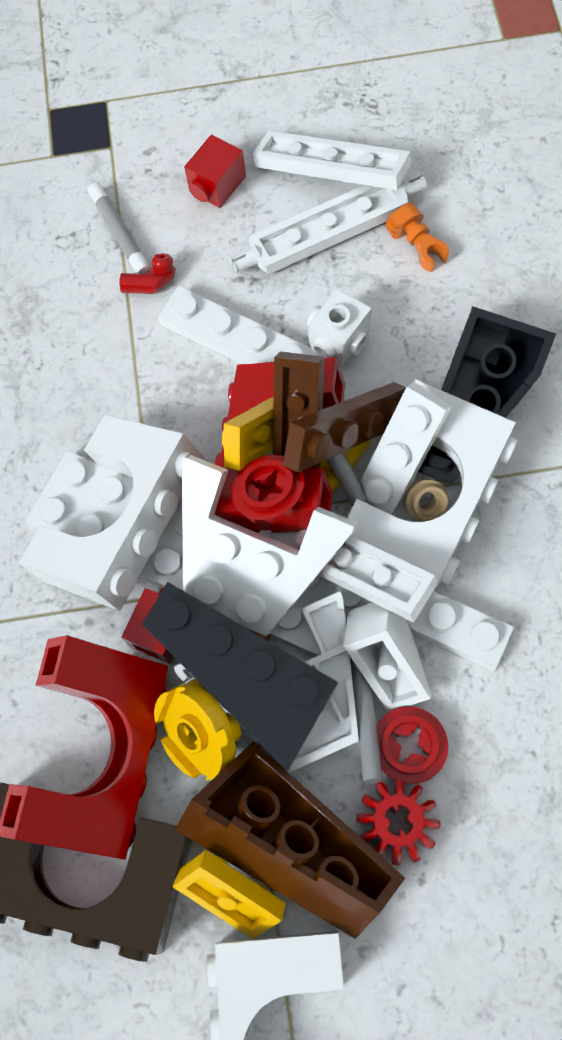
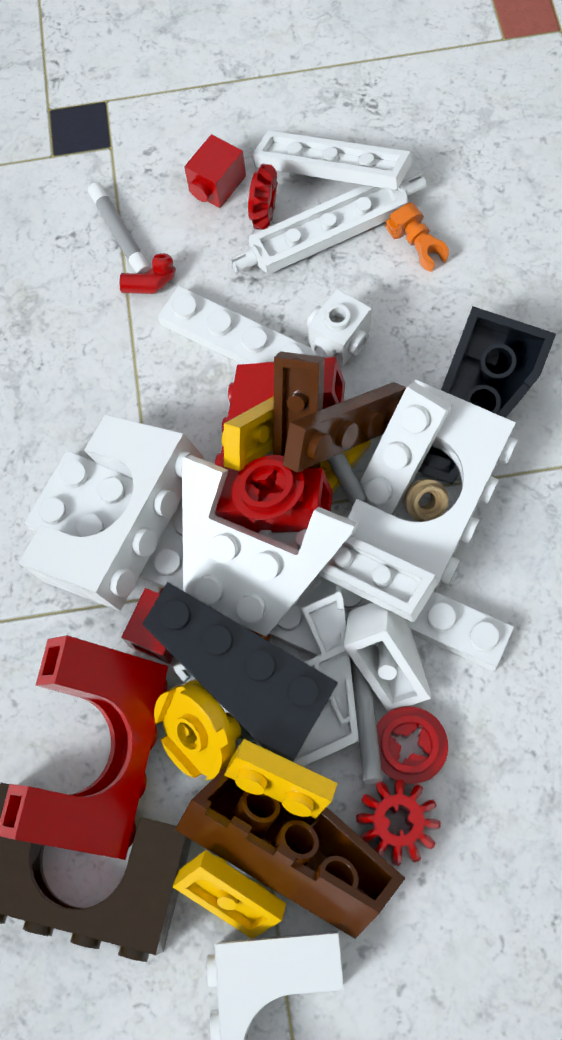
none -> yellow plate [224,739,338,819]
none -> red gear [248,163,278,230]

